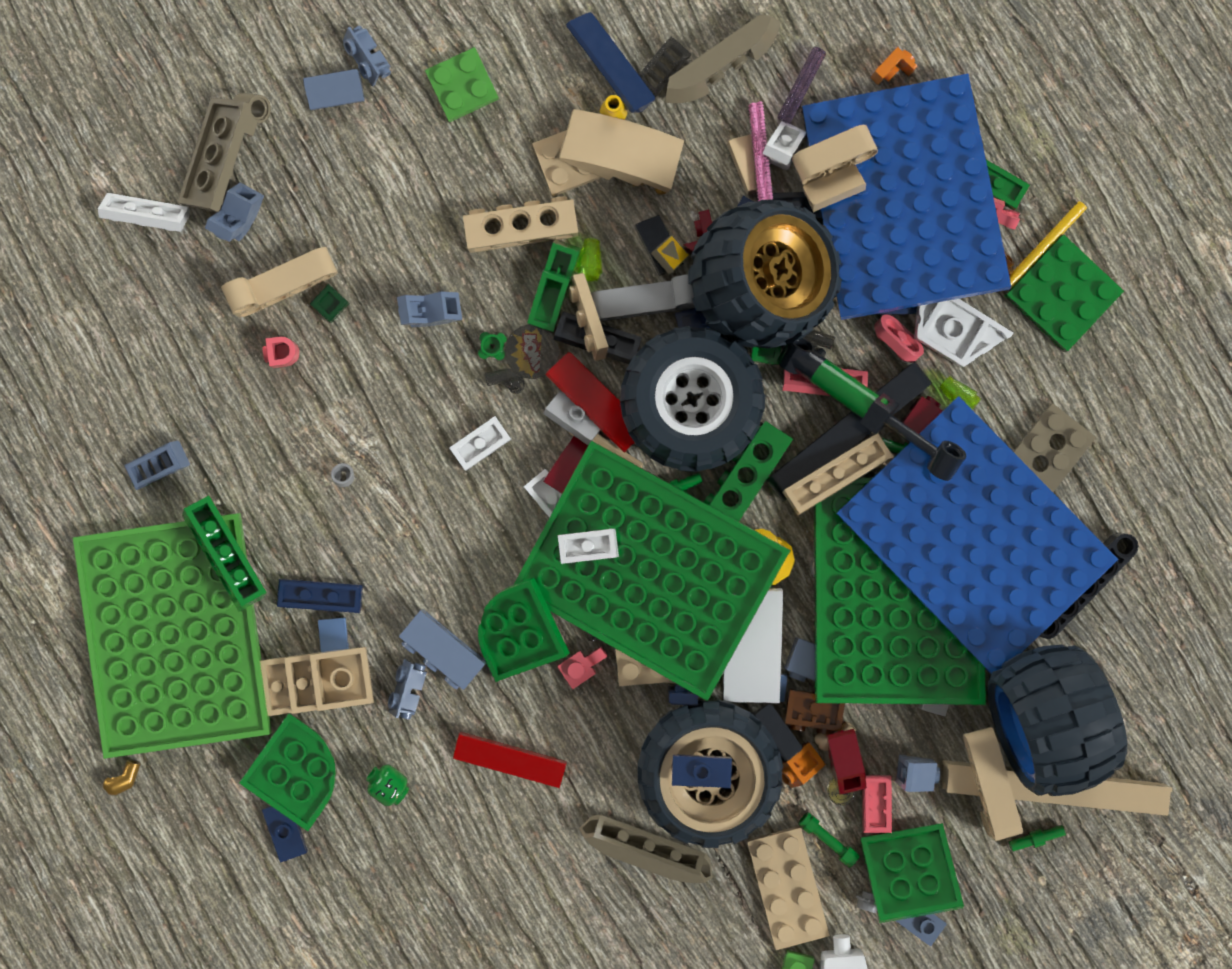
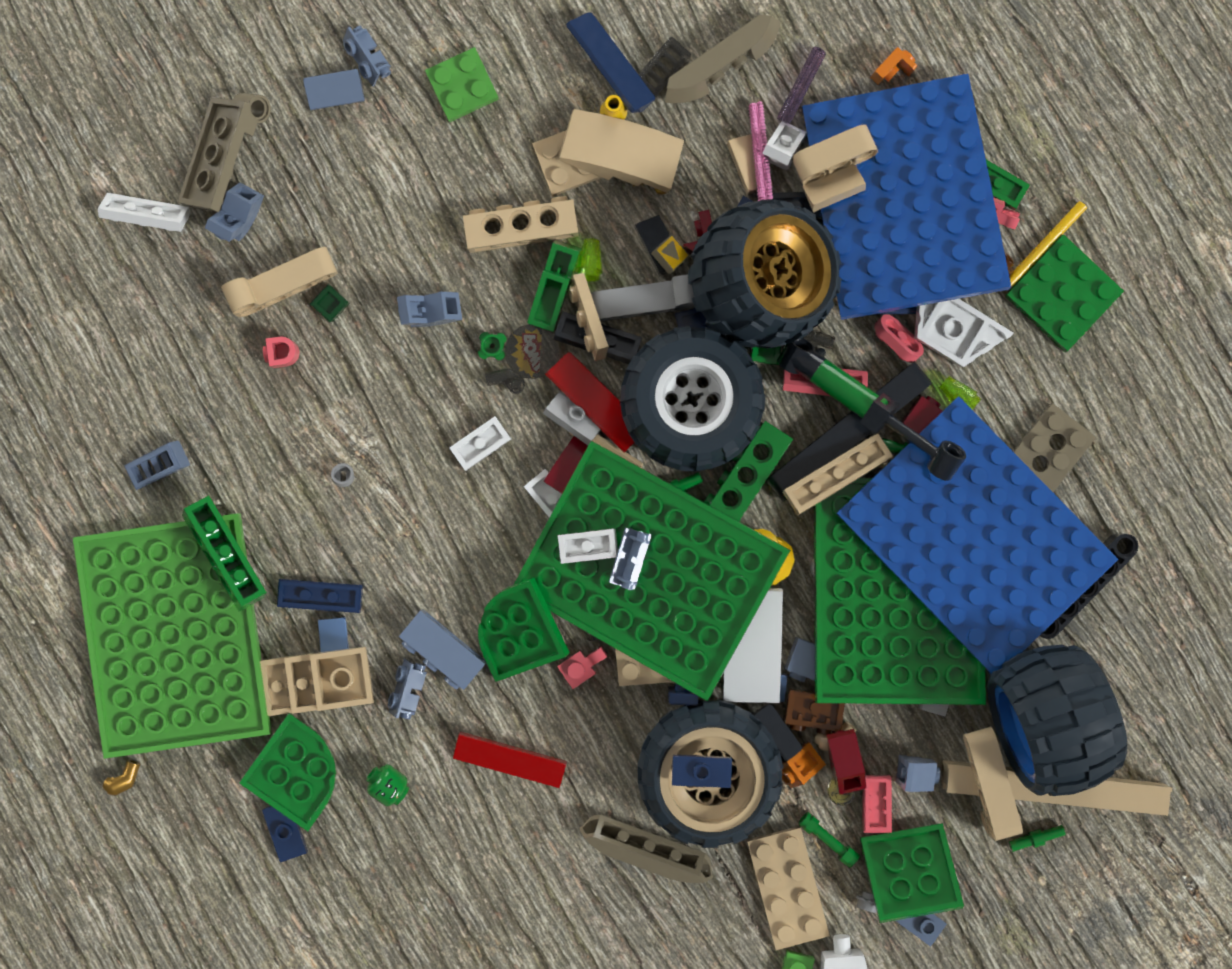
none -> sand blue hinge [609,527,651,590]

